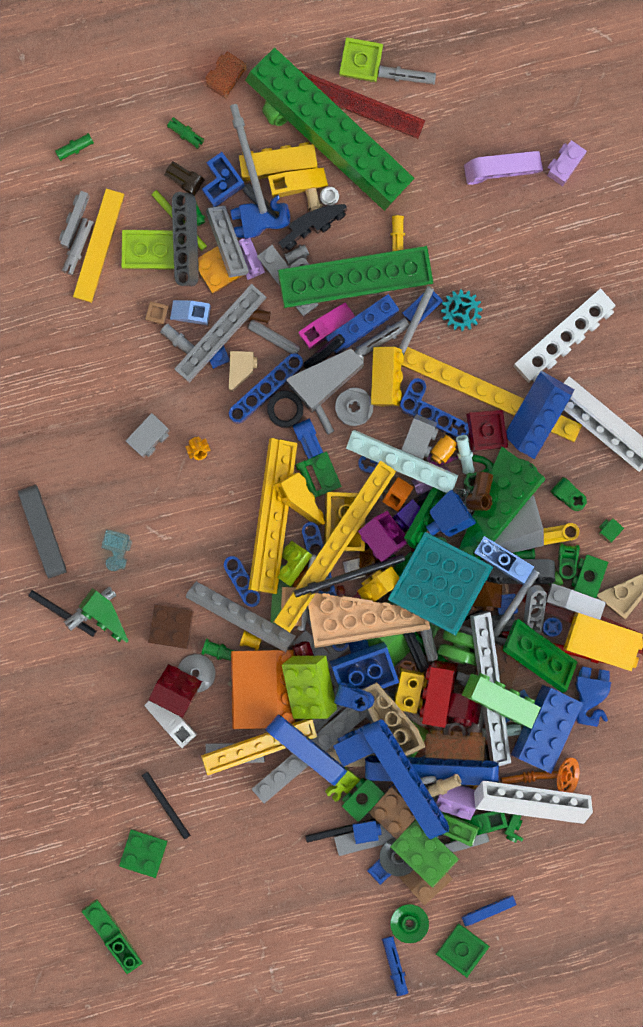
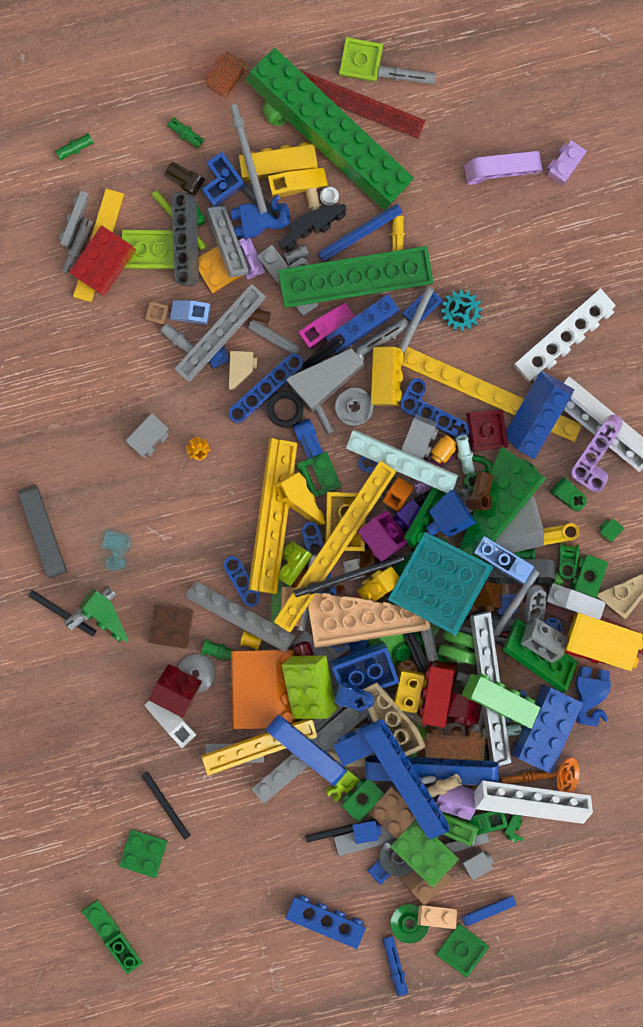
none -> red brick [69,225,136,297]
none -> blue brick [285,894,366,949]
none -> blue axle [318,204,402,262]
none -> green tile [392,642,411,662]
none -> light nougat plate [417,905,457,929]
none -> light grey brick [461,849,494,880]
none -> light grey brick [521,618,568,663]
none -> lavender beam [572,414,623,492]

